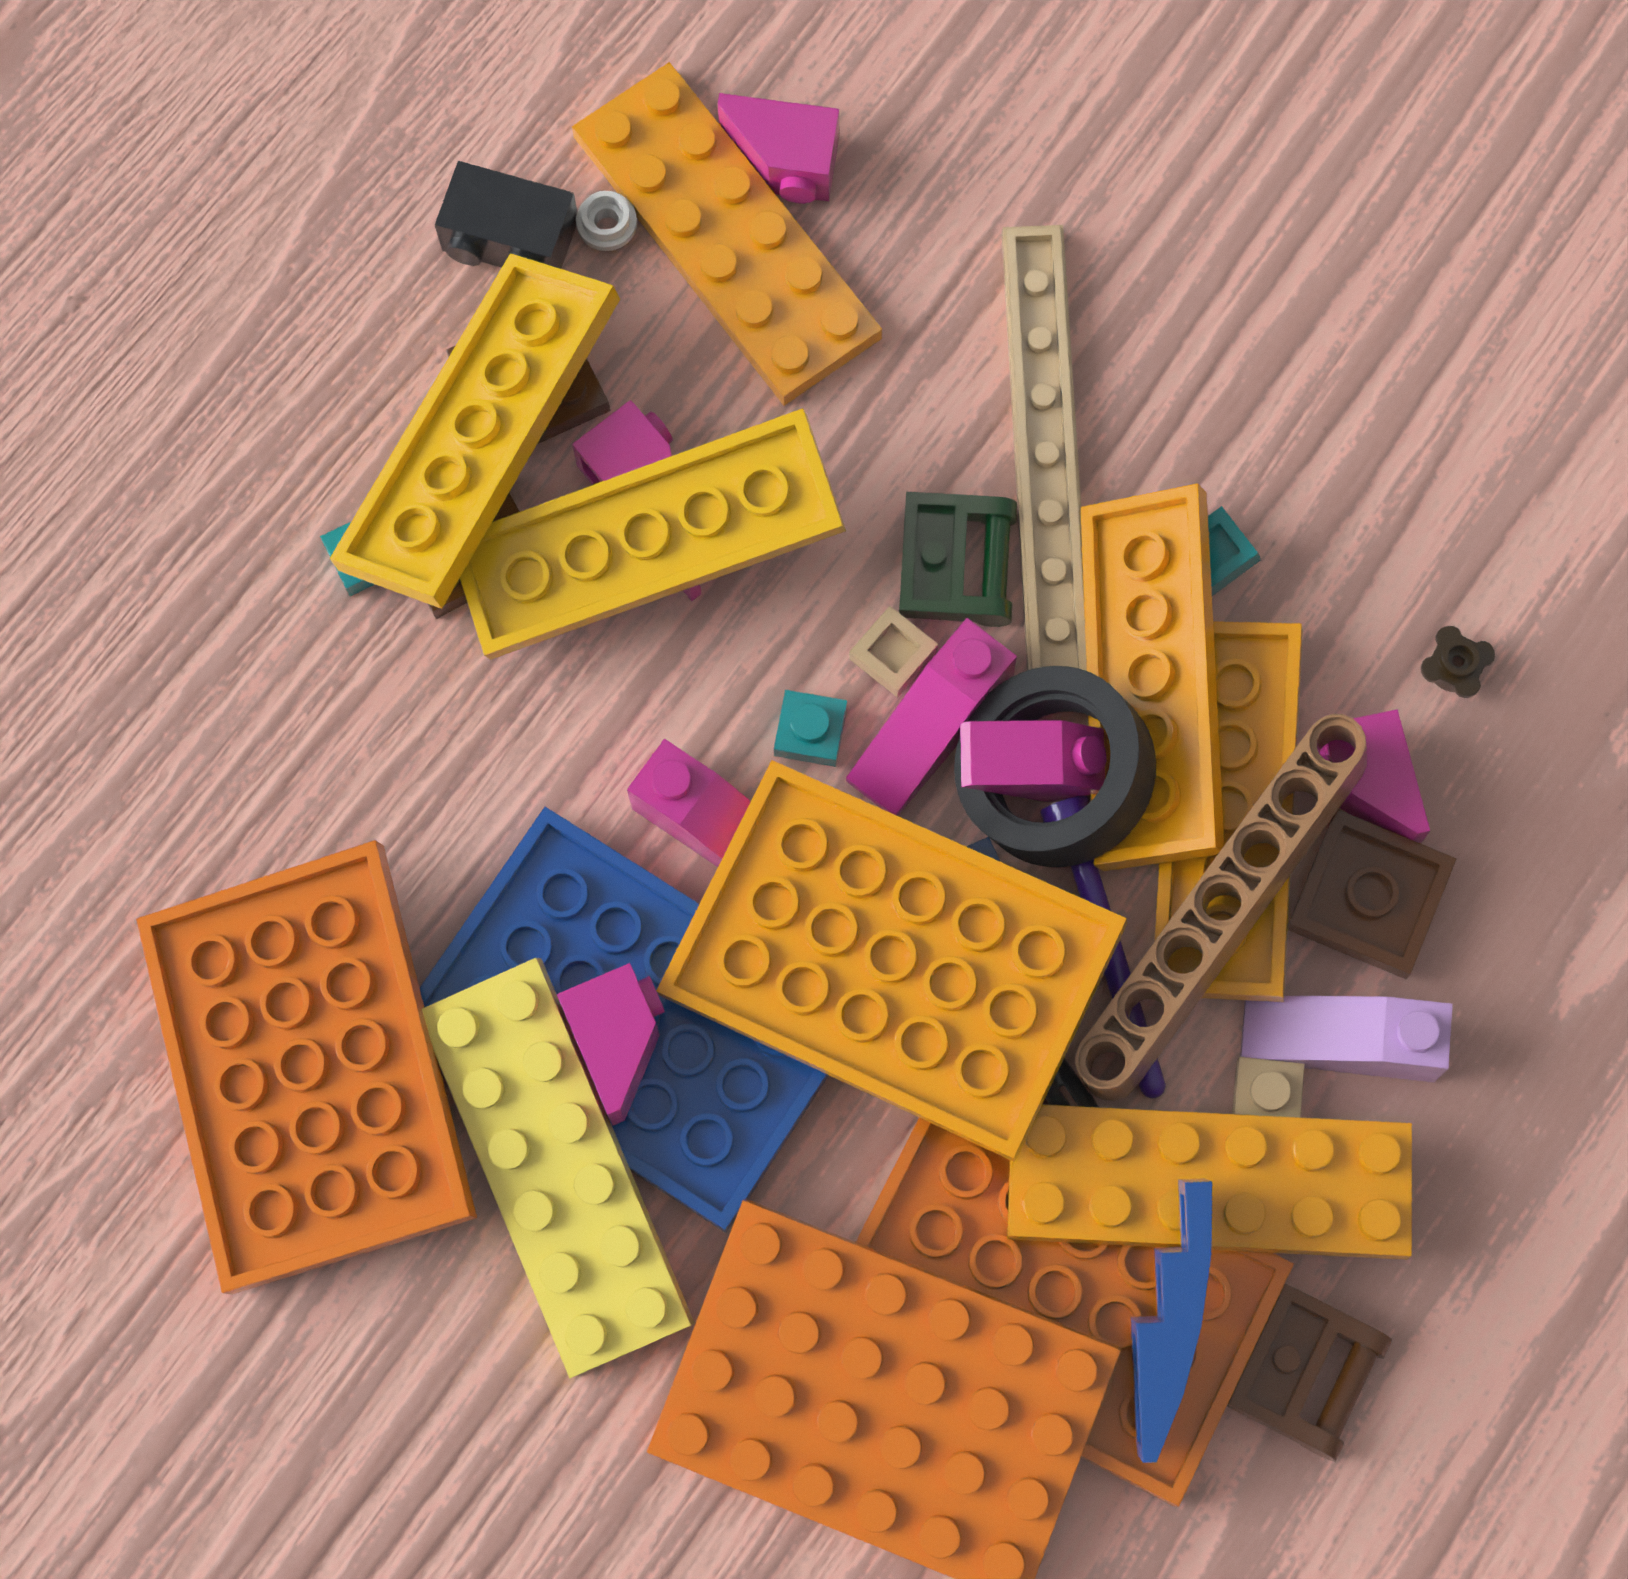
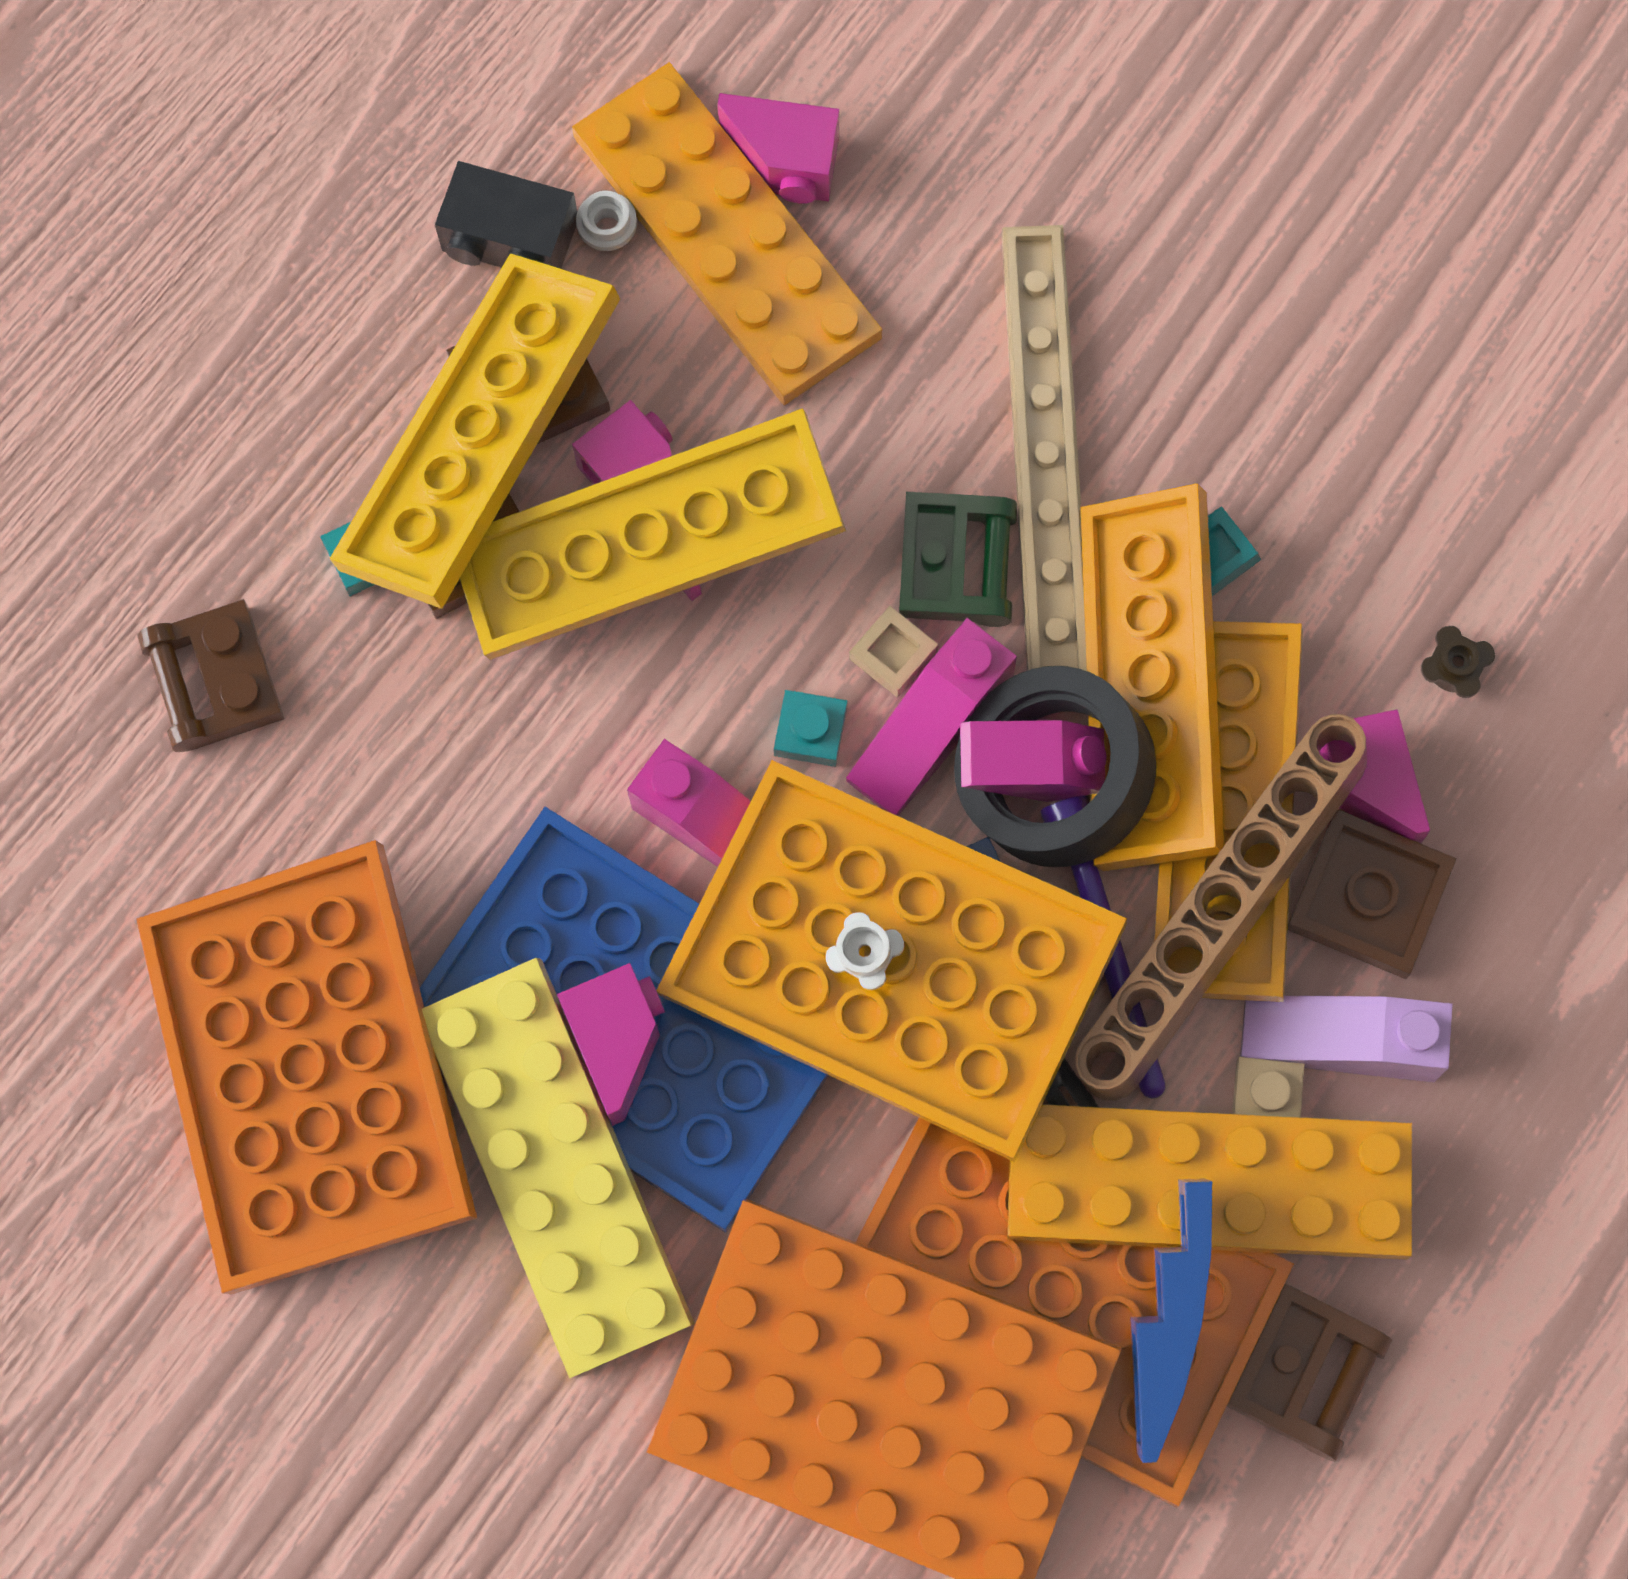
none -> reddish brown plate [137,599,285,752]
none -> white plate [826,912,904,990]

